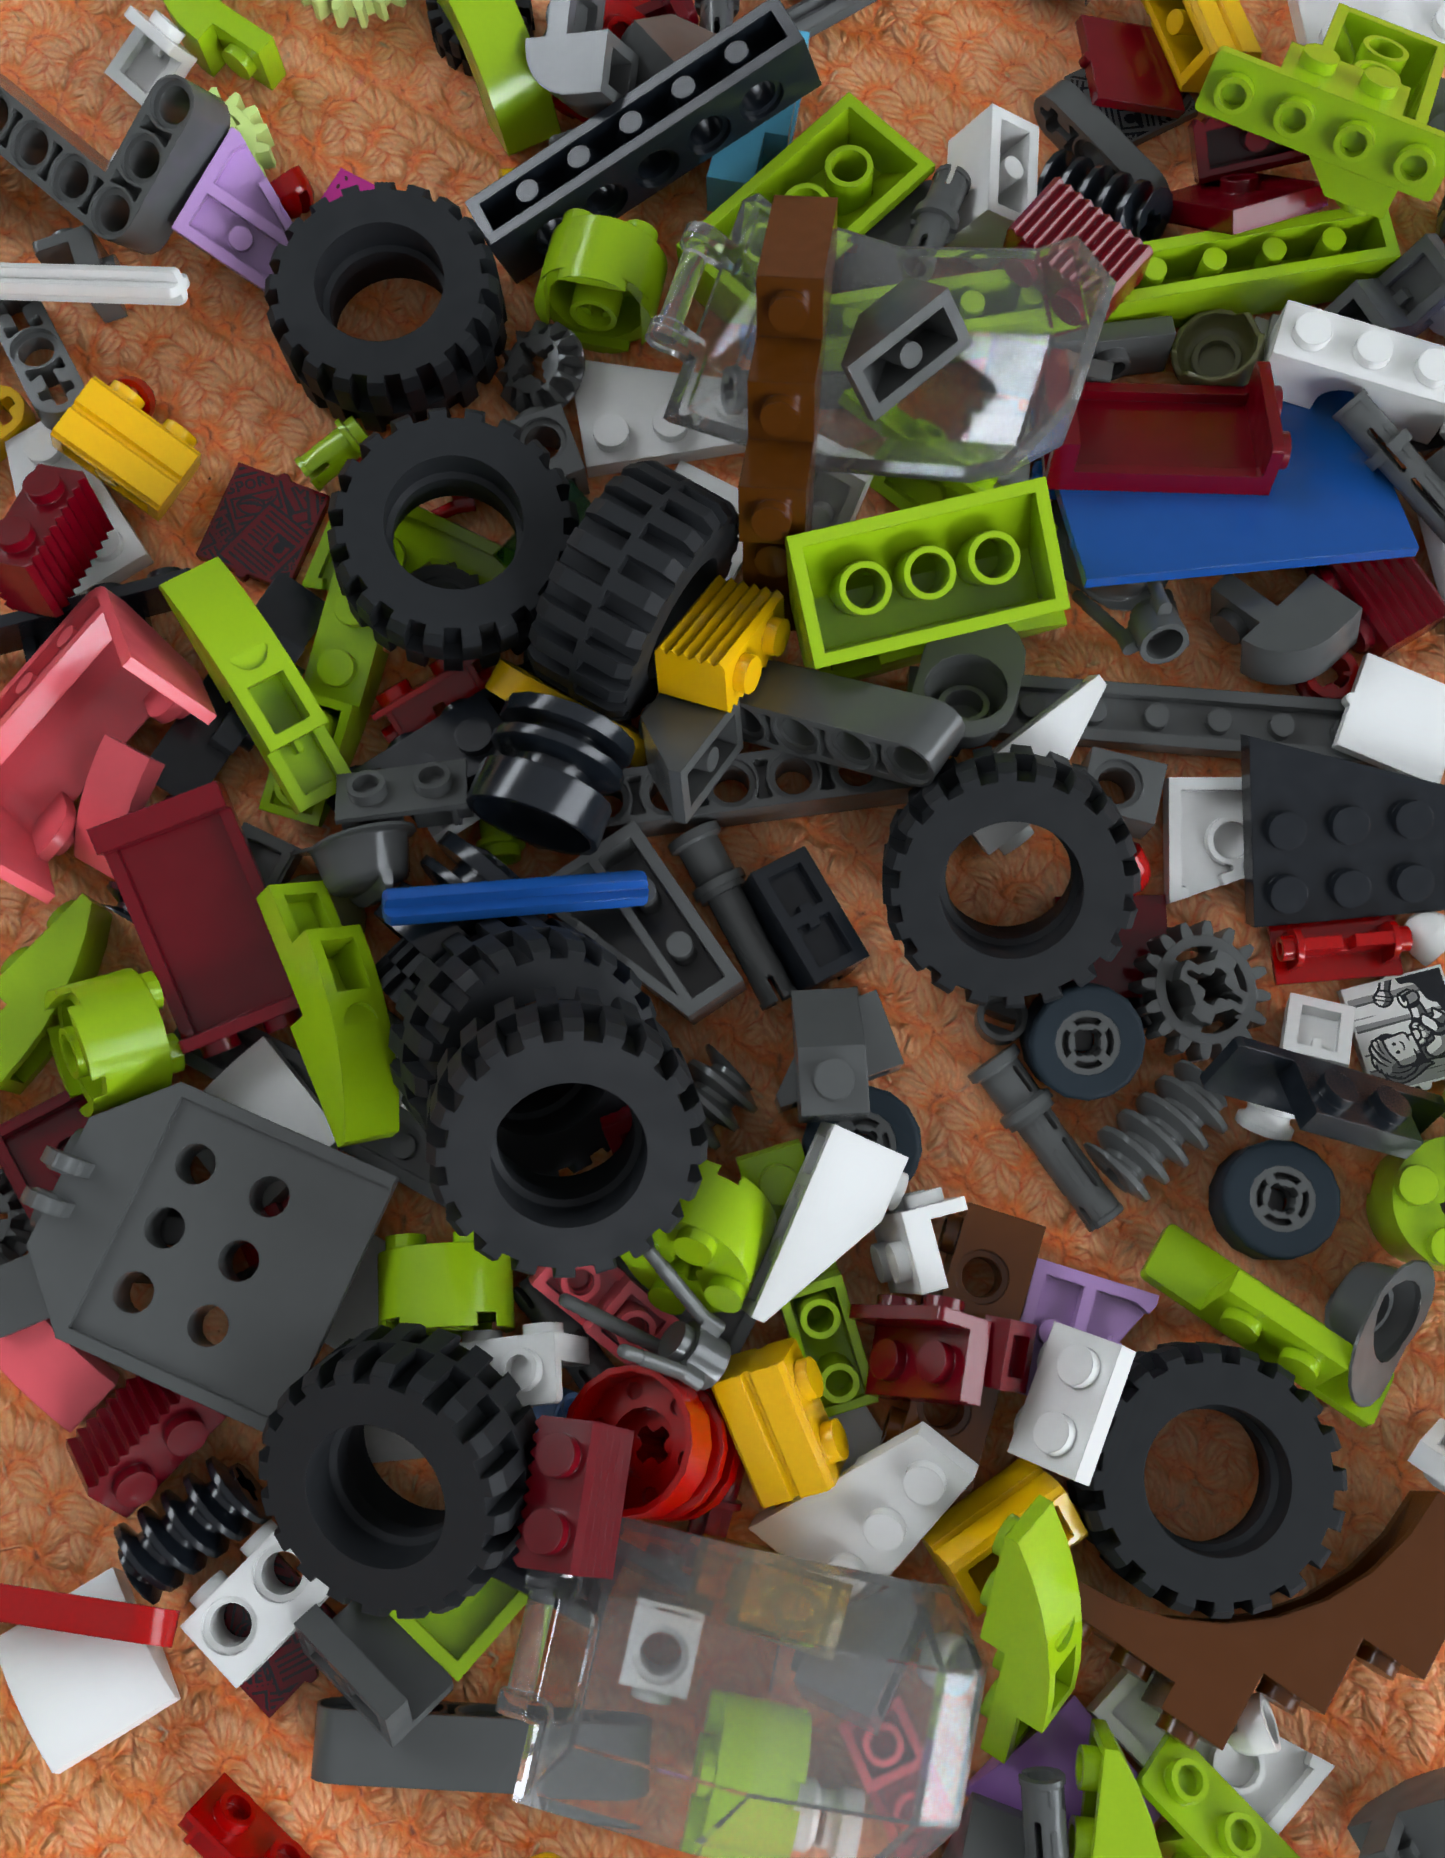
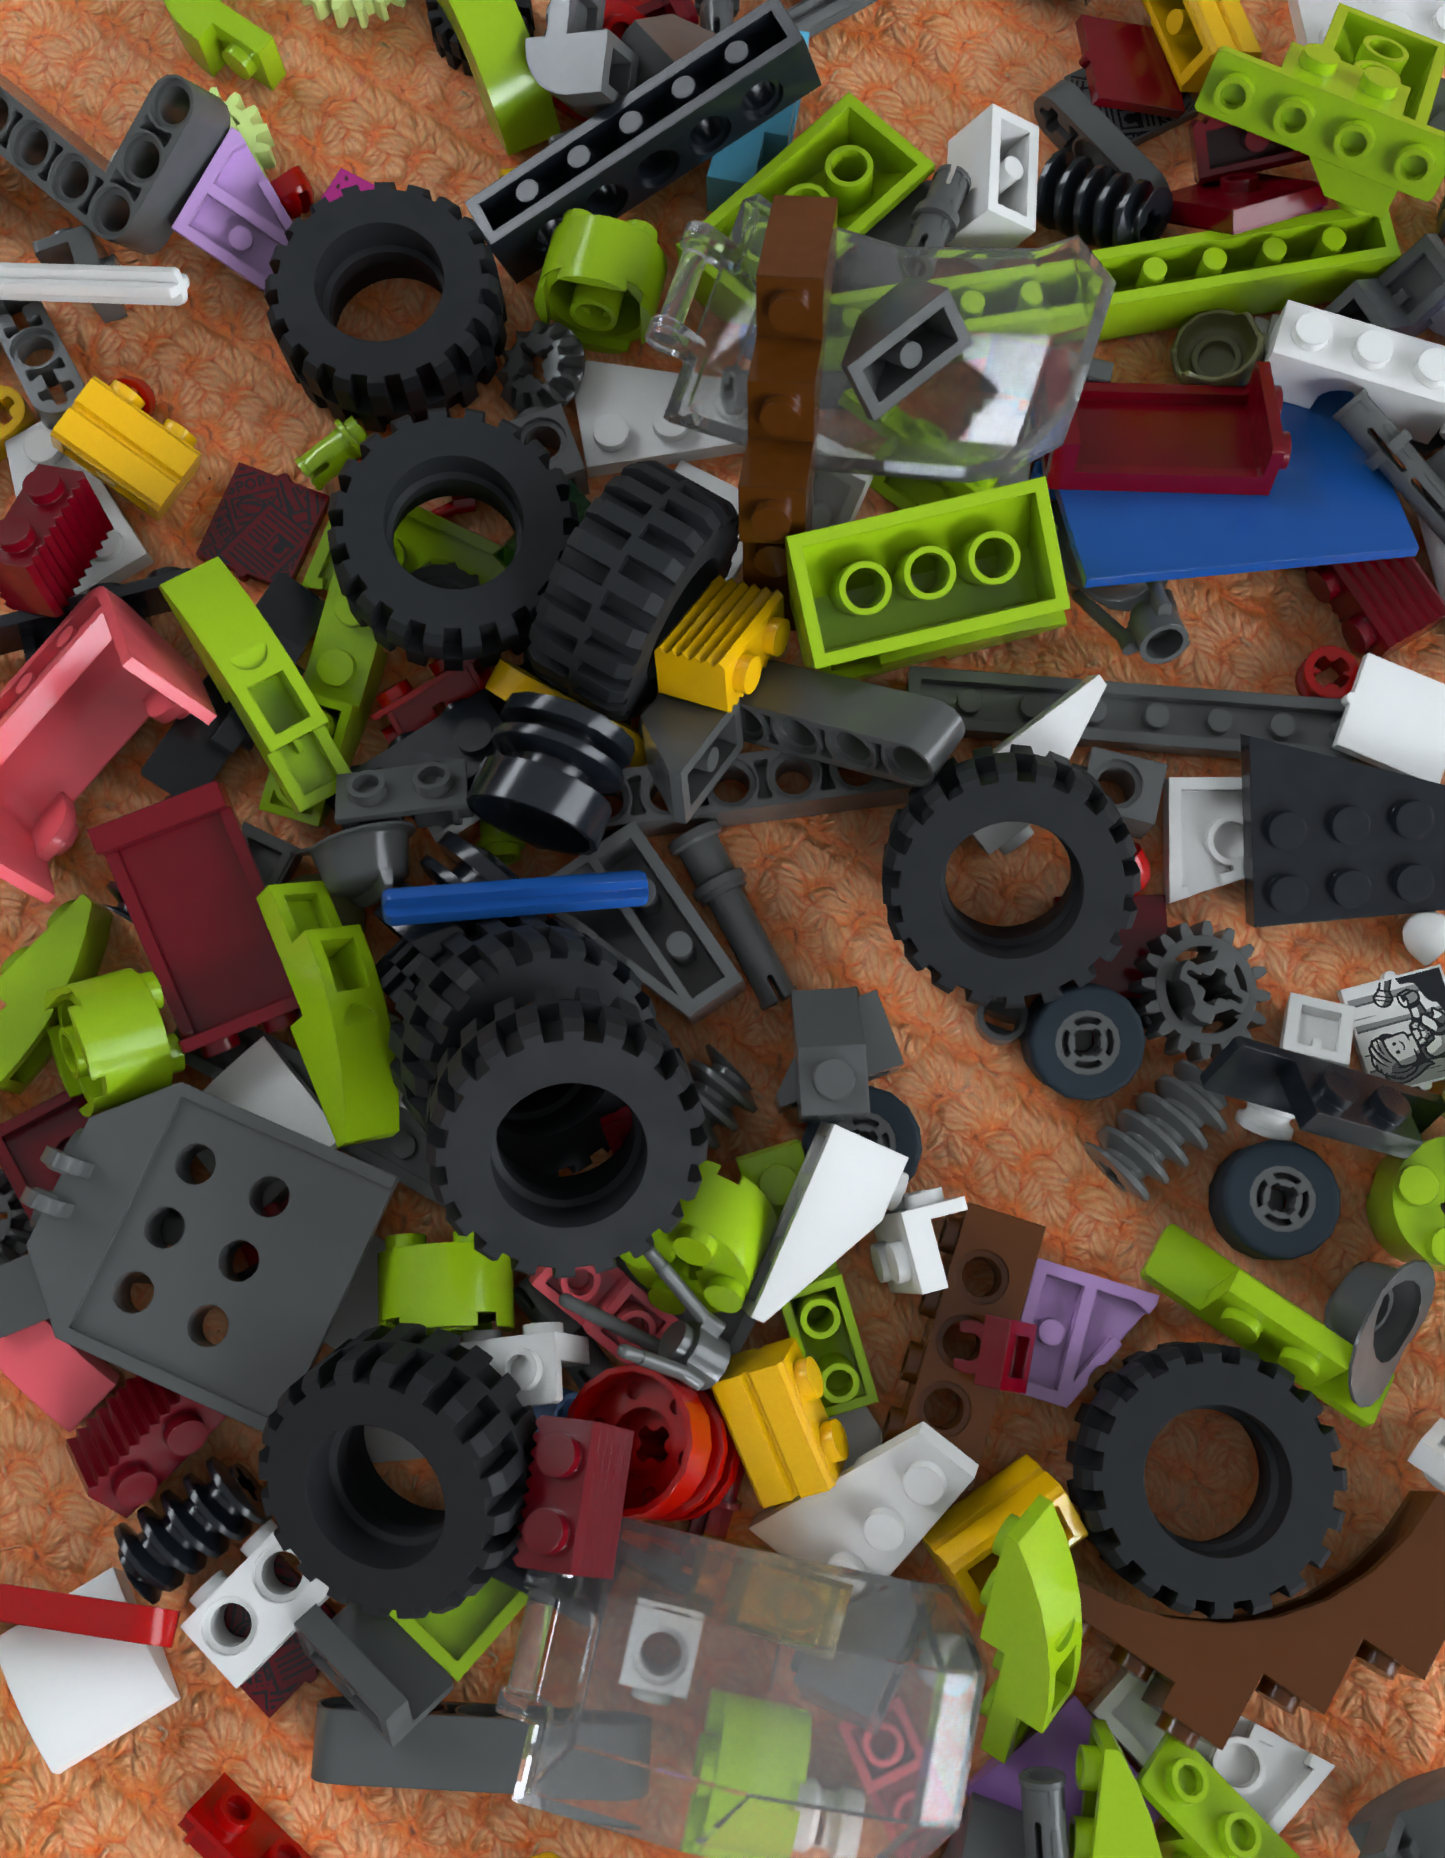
coral slope [74,735,165,880] -> none
white bracket [104,5,198,106] -> none
black hinge [742,846,870,990] -> none
dark red bracket [849,1294,992,1406] -> none
dark grey piece [912,624,1026,757] -> none
dark grey pin [967,1043,1124,1232] -> none
dark red brick [1000,177,1153,330] -> none
white bracket [1007,1321,1136,1486] -> none
dark grey plate [1048,316,1176,380] -> none
dark grey brick [1210,573,1363,685] -> none
white hinge [1227,1692,1281,1756] -> none
red hinge [1267,915,1413,986] -> none

